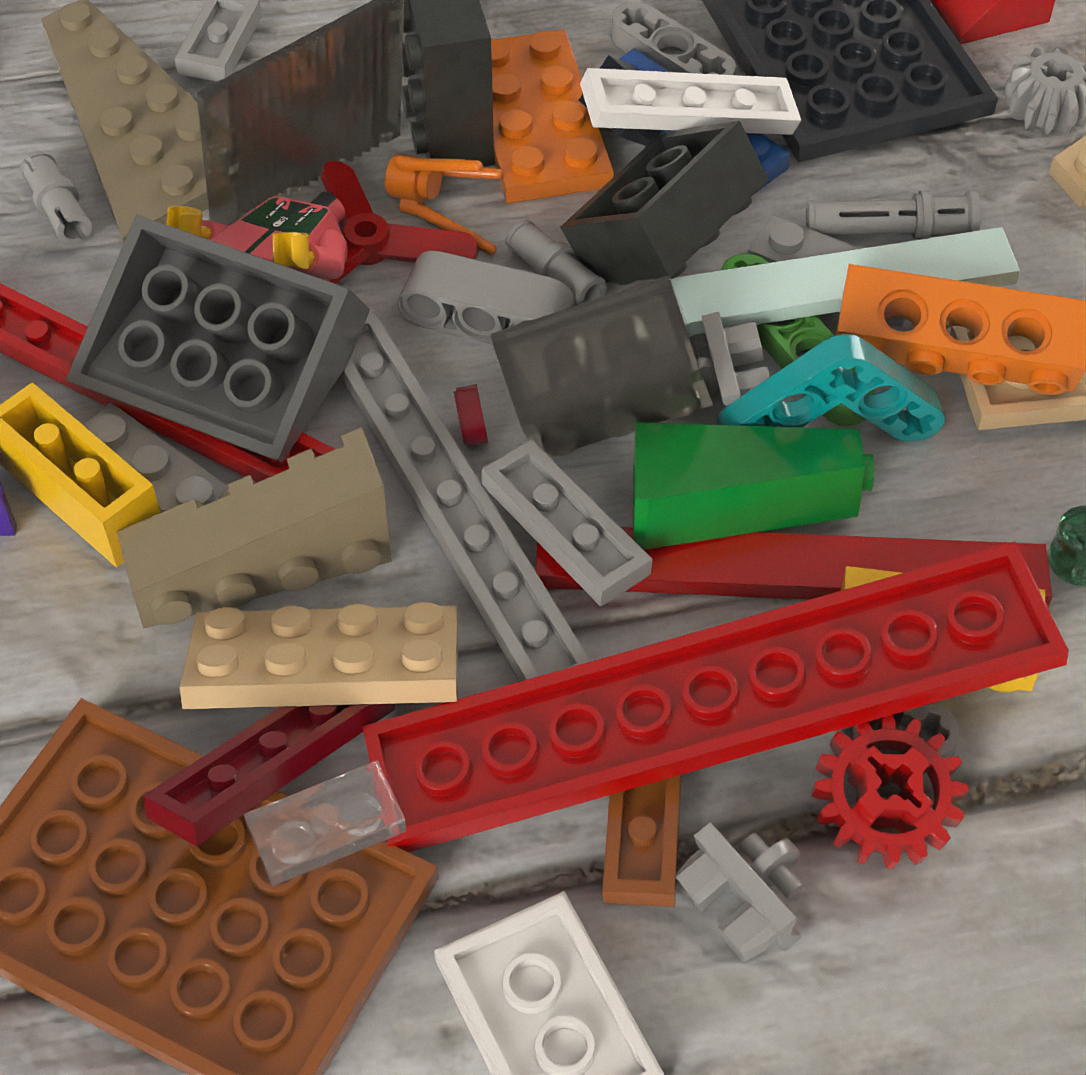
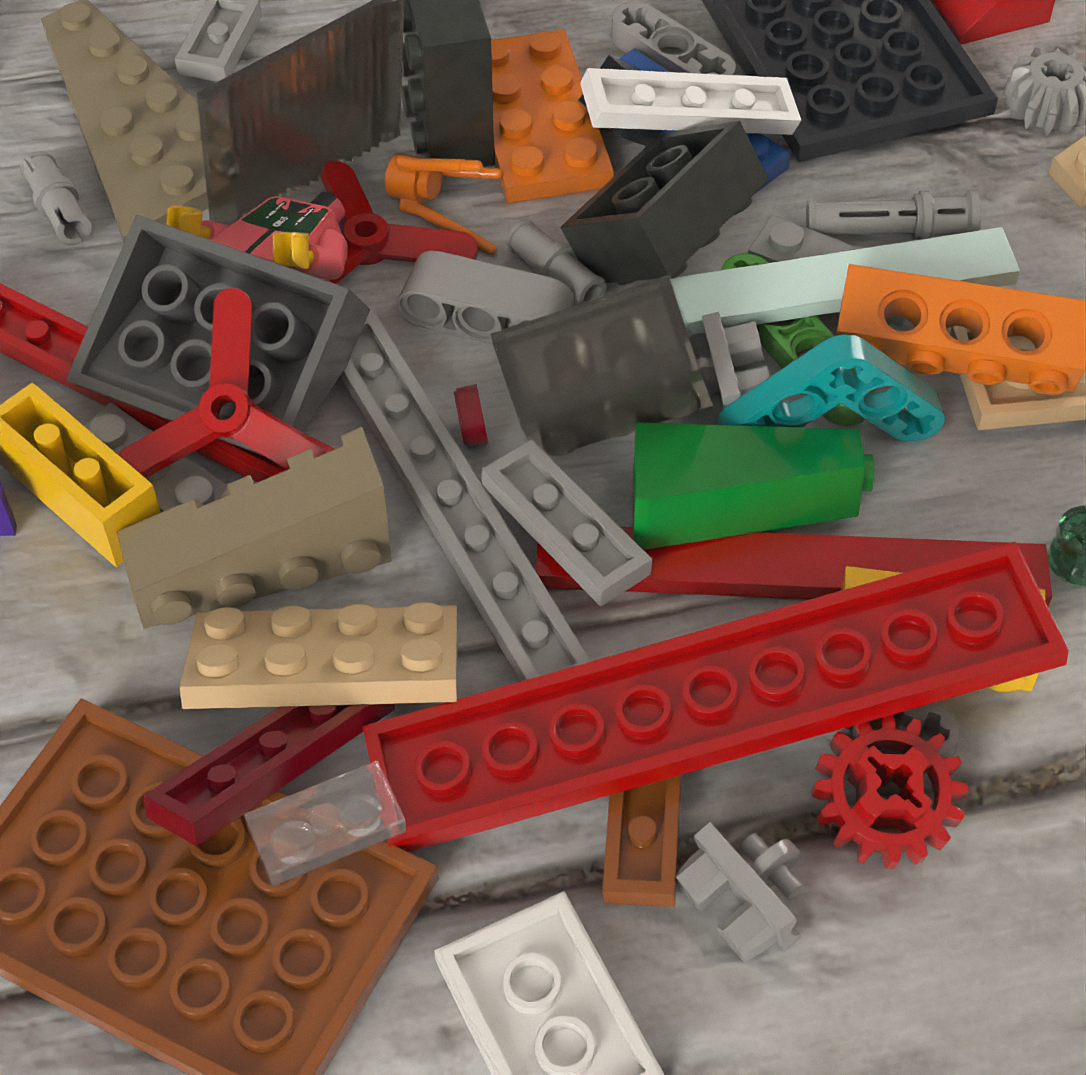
none -> red piece [118,288,331,478]

